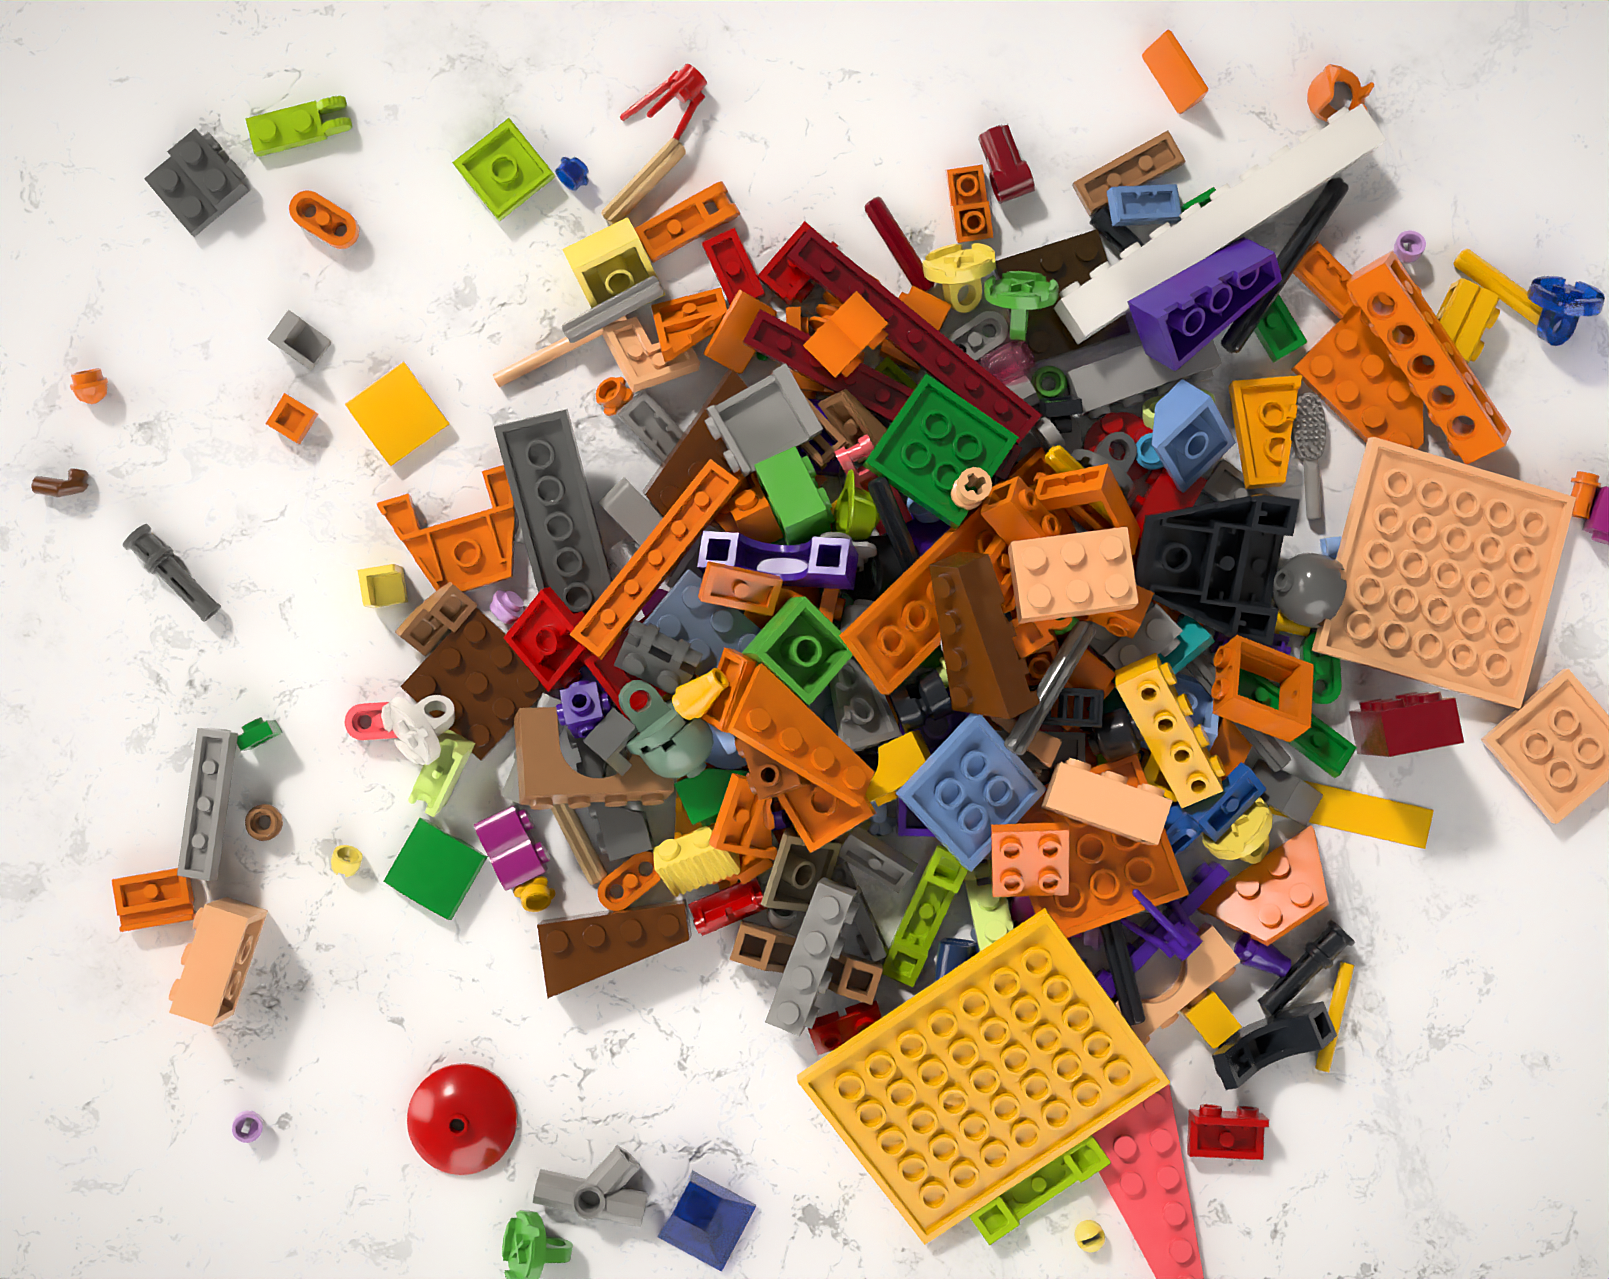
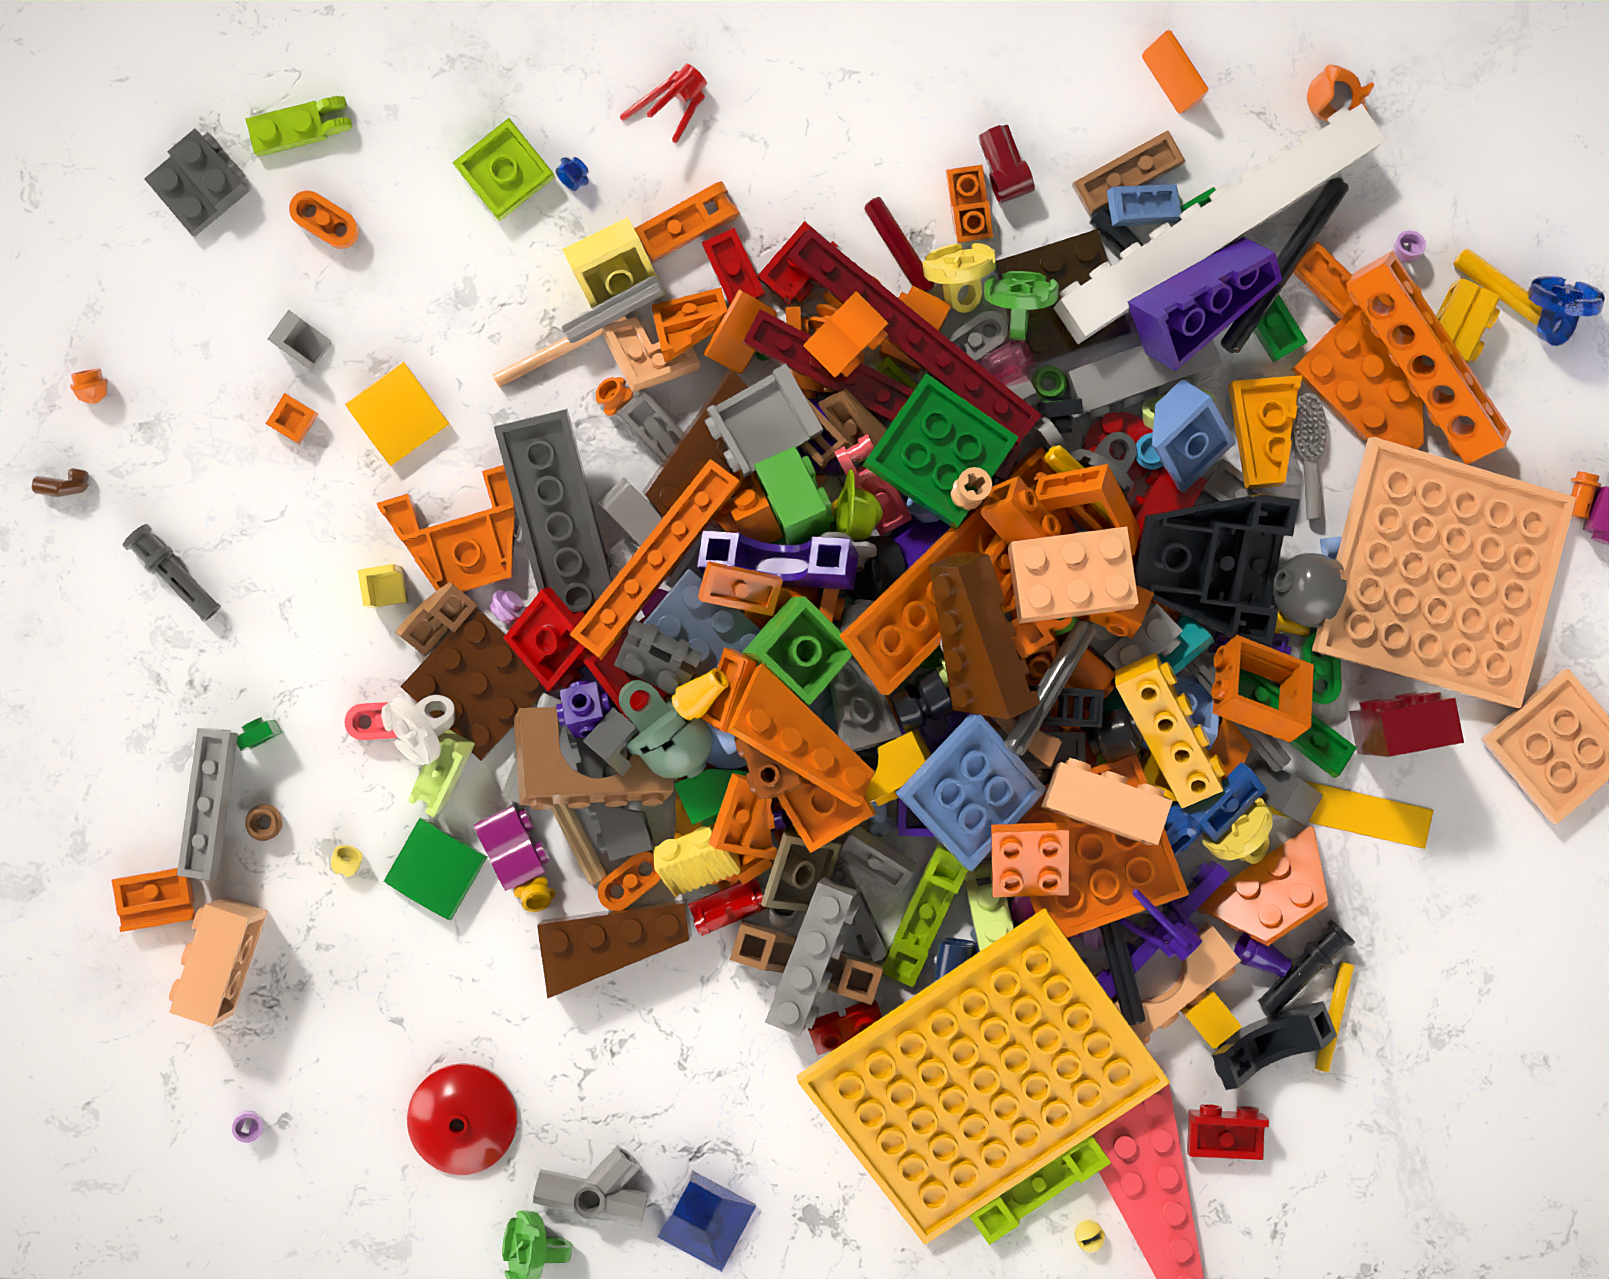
tan axle [601,138,686,225] -> none
black axle [868,476,920,572] -> none

